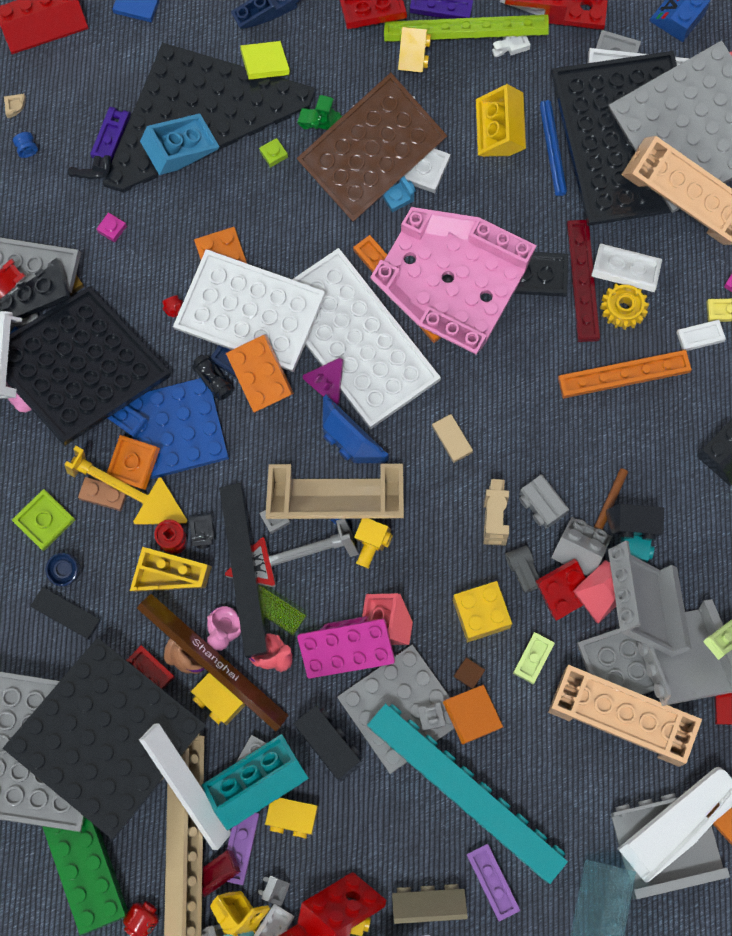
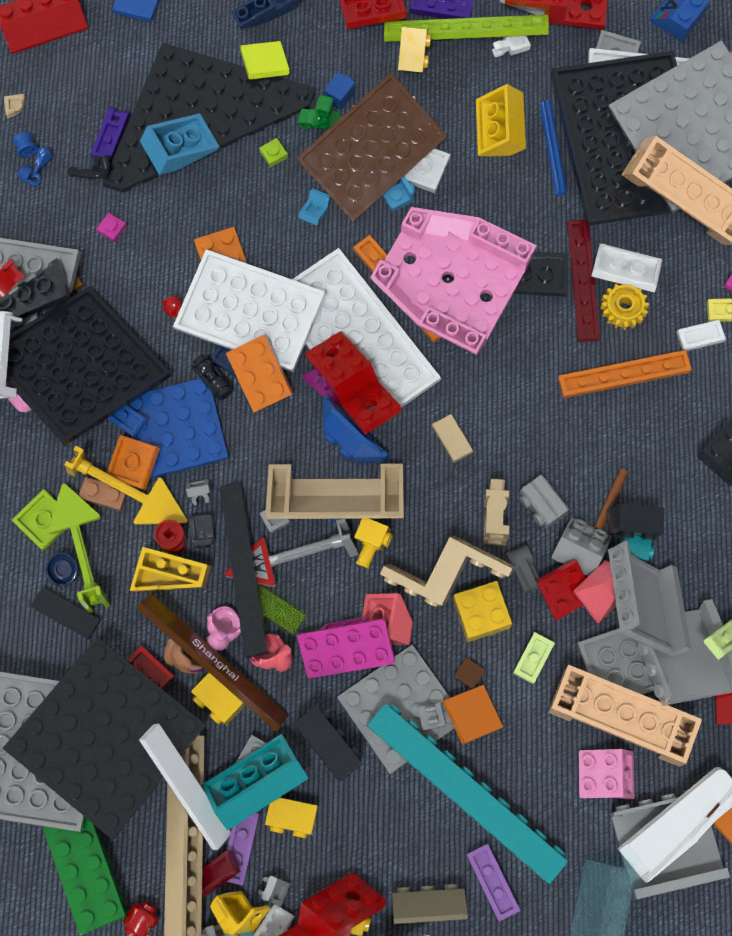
none -> blue piece [16,147,53,186]
none -> lime piece [48,483,111,613]
none -> light grey tile [186,479,210,505]
none -> dark azure bracket [298,188,330,226]
none -> red bracket [304,331,403,434]
none -> blue brick [324,72,356,111]
none -> tan bracket [380,536,515,607]
none -> bright pink bracket [579,749,635,799]

